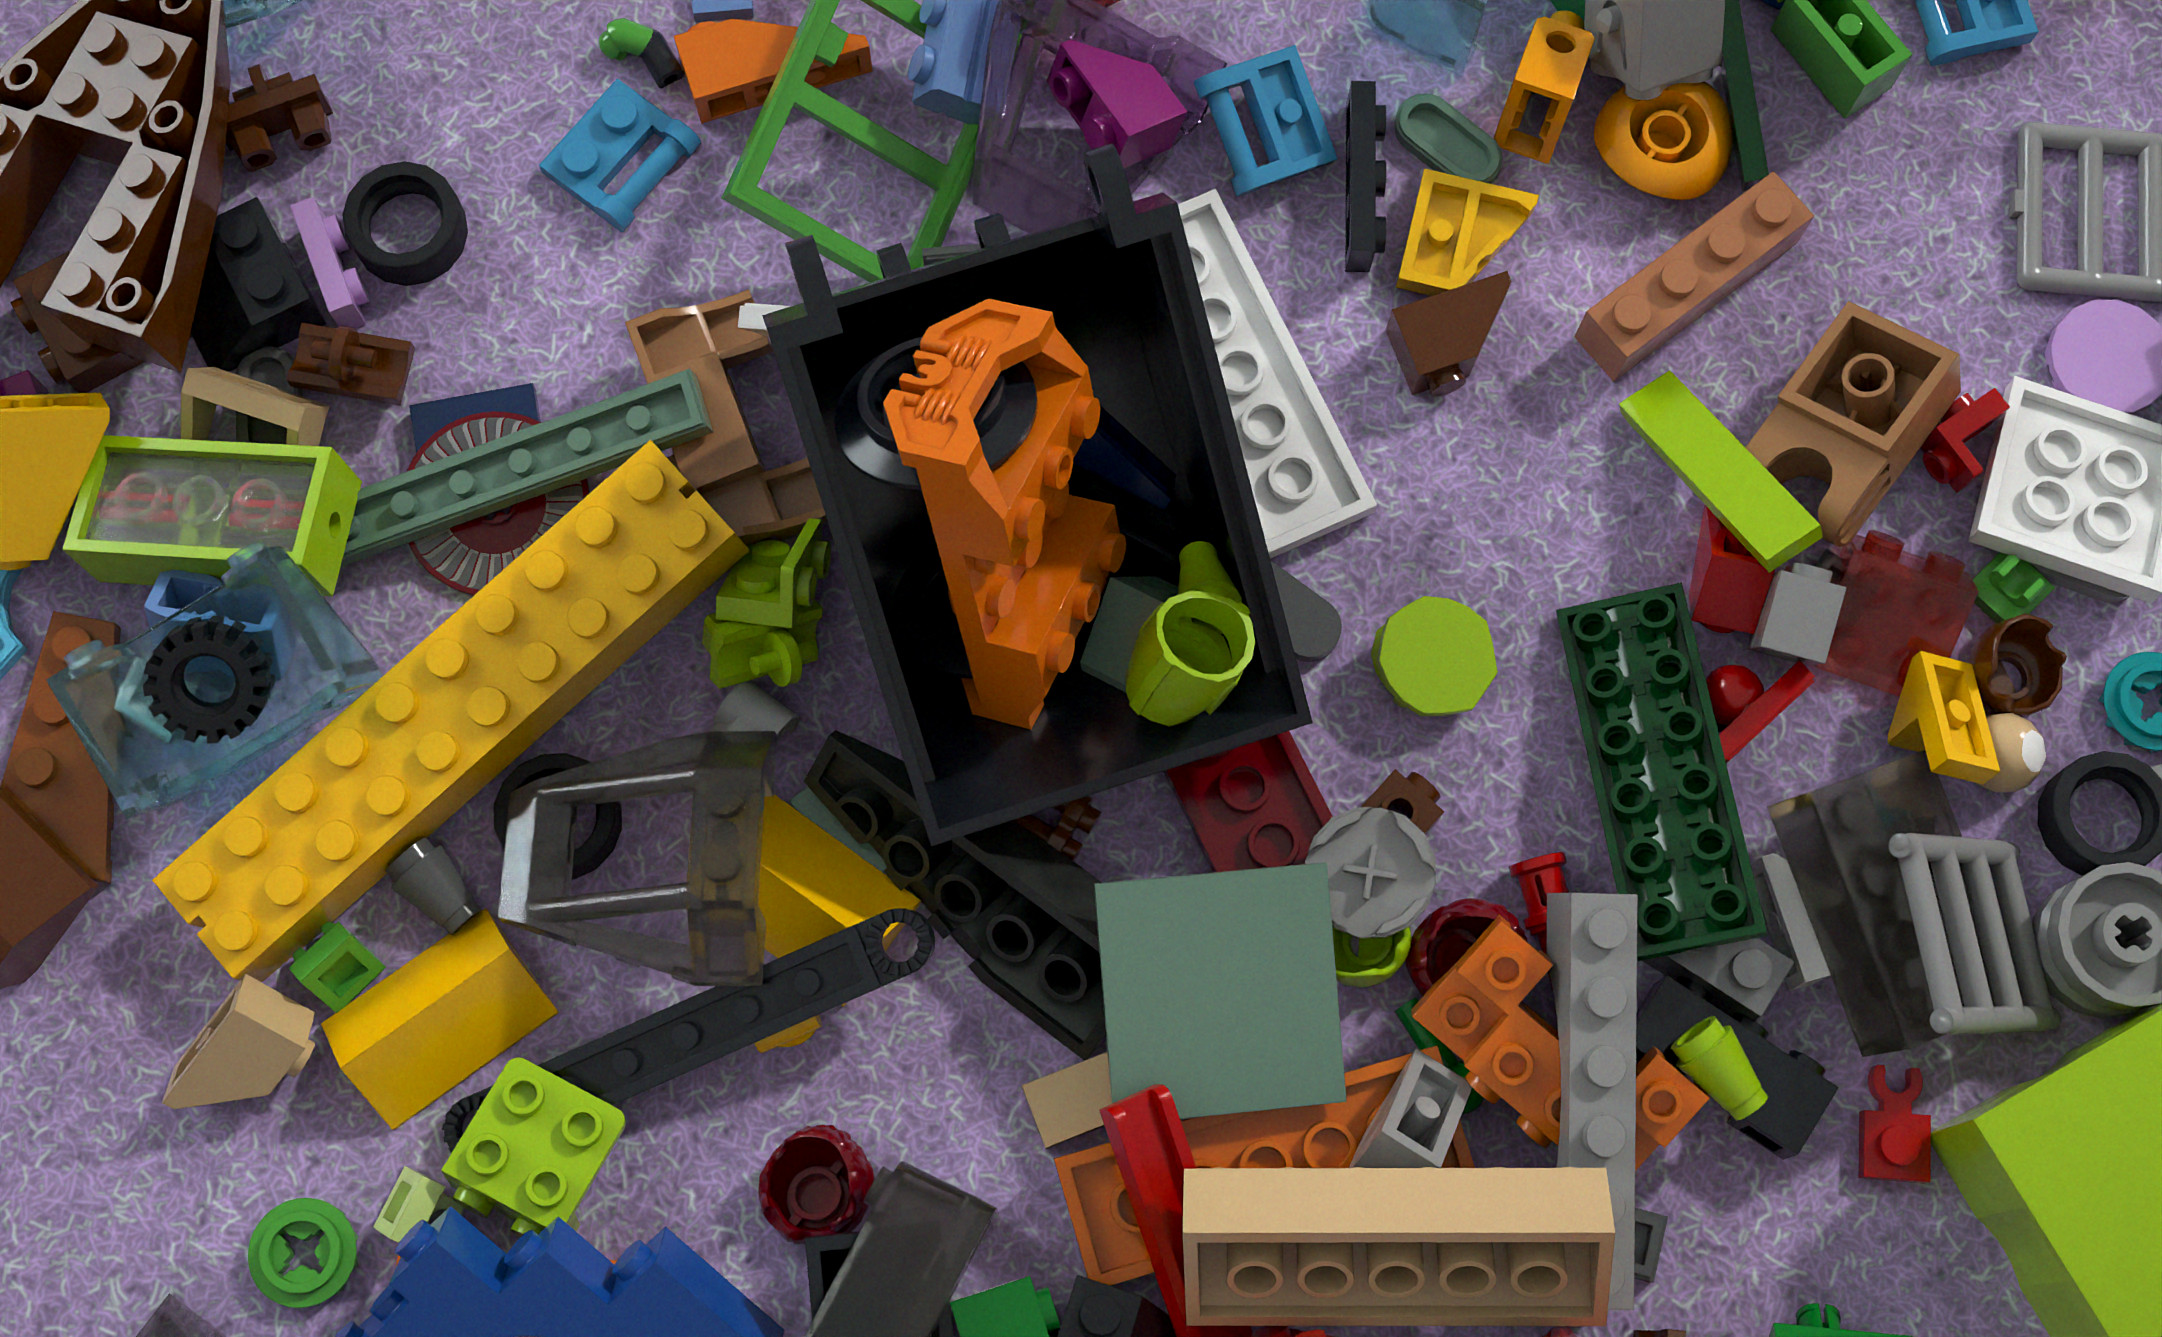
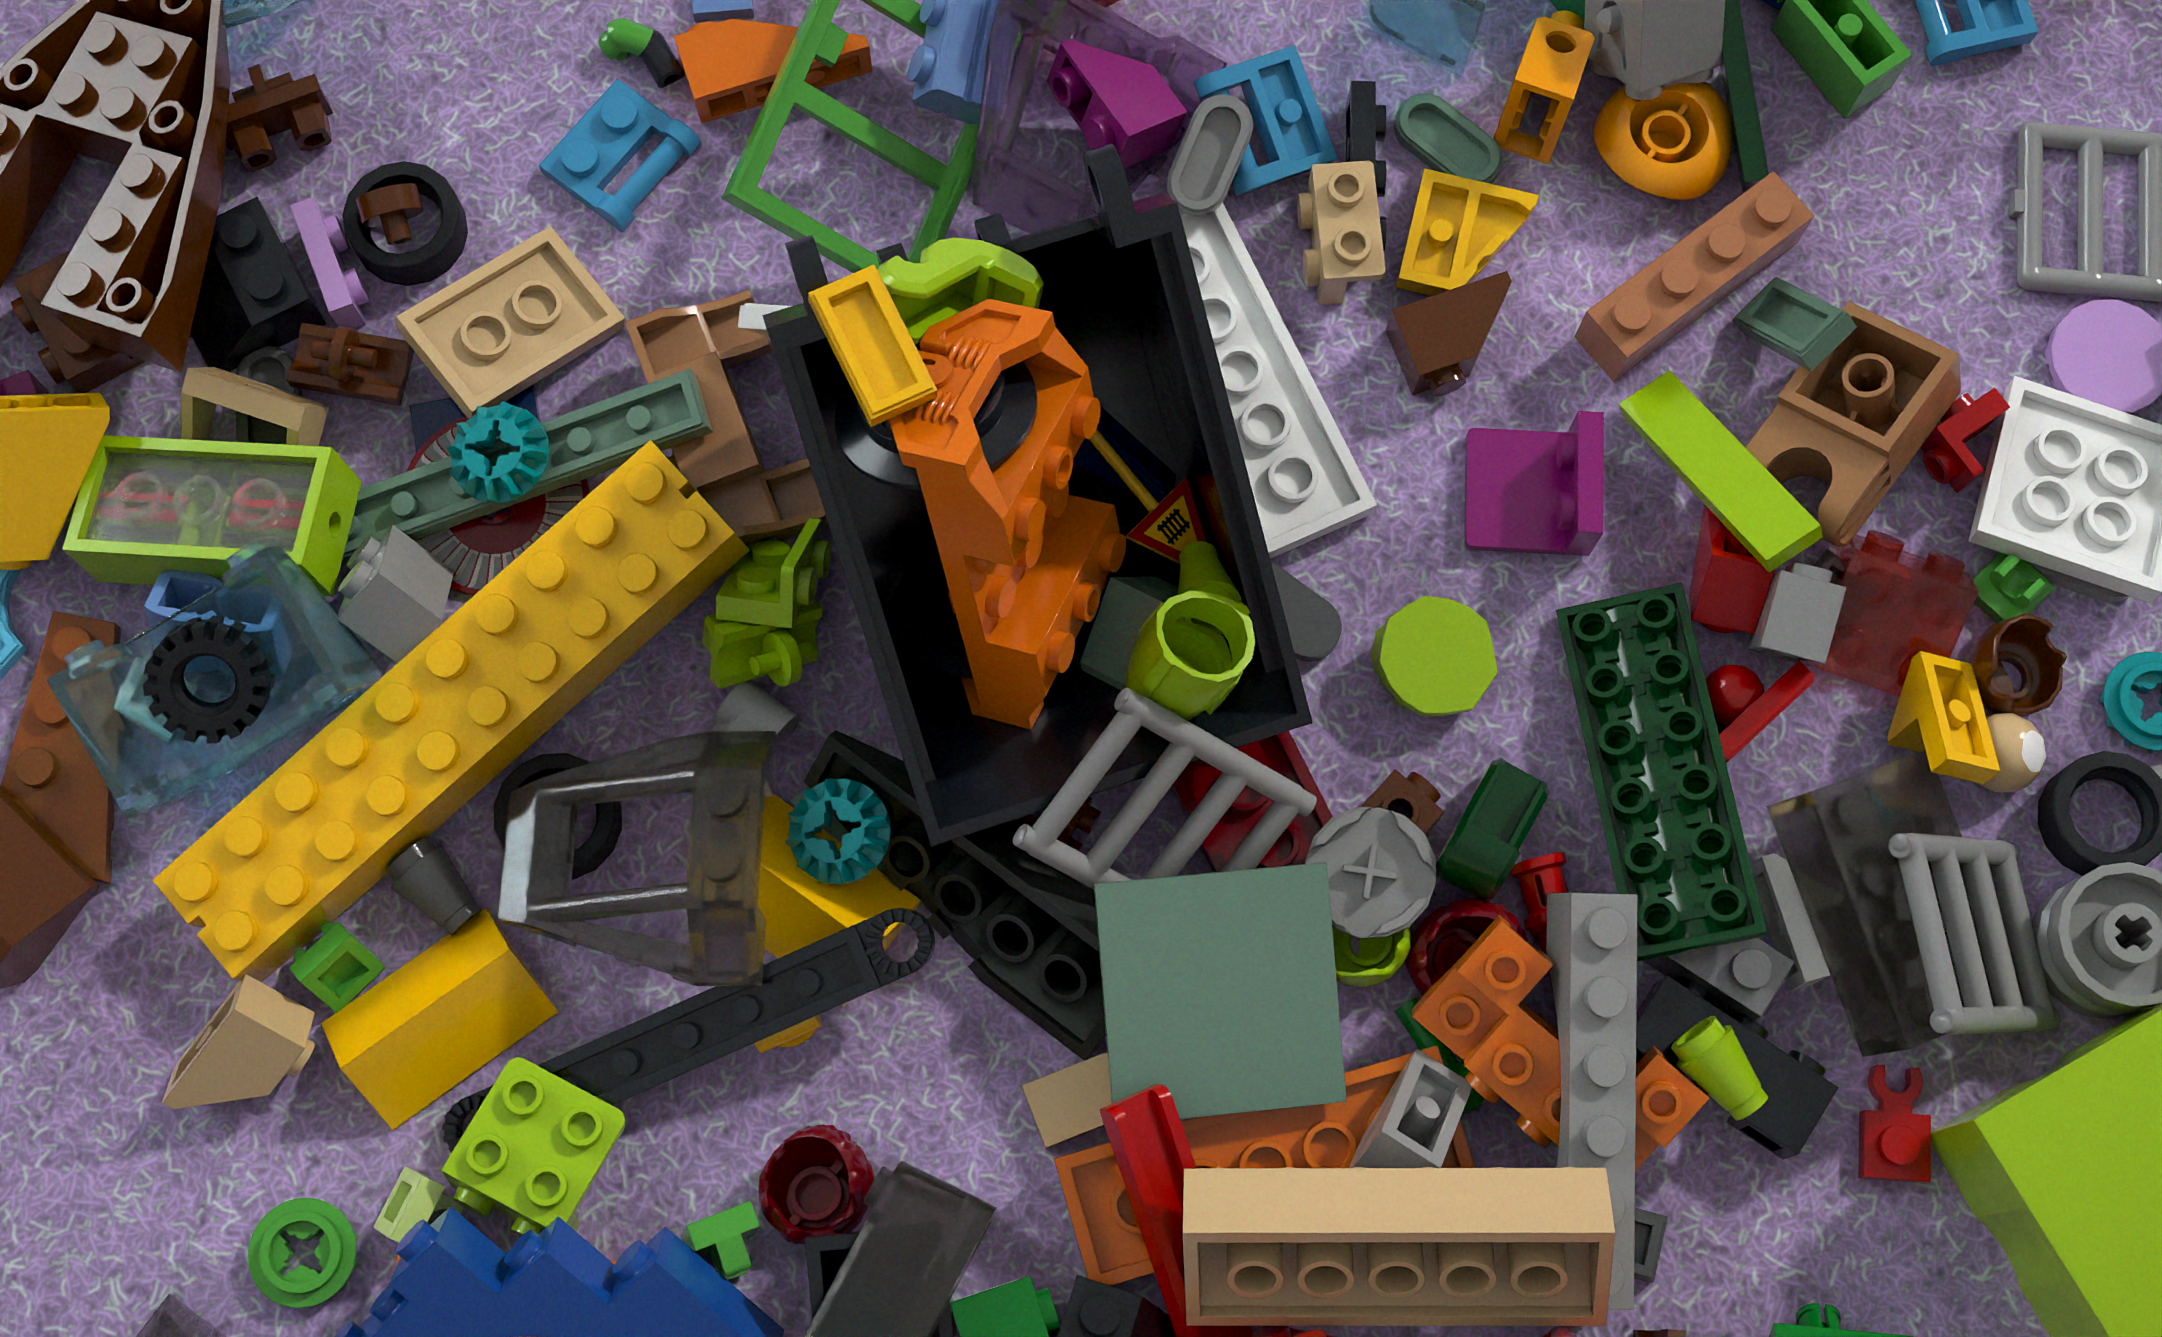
none -> light grey brick [337,525,454,663]
none -> reddish brown tile [355,184,424,245]
none -> tan plate [396,226,625,419]
none -> teal gear [446,401,549,504]
none -> bright green tile [681,1201,760,1281]
none -> teal gear [785,779,891,884]
none -> yellow tile [808,265,938,427]
none -> lime animal [877,237,1044,345]
none -> light grey bar [1013,688,1317,889]
none -> piece [1089,429,1206,564]
none -> light grey tile [1166,94,1253,216]
none -> tan bracket [1297,161,1386,305]
none -> dark green animal [1436,758,1550,901]
none -> magenta bracket [1464,411,1604,556]
none -> sand green tile [1733,277,1857,372]

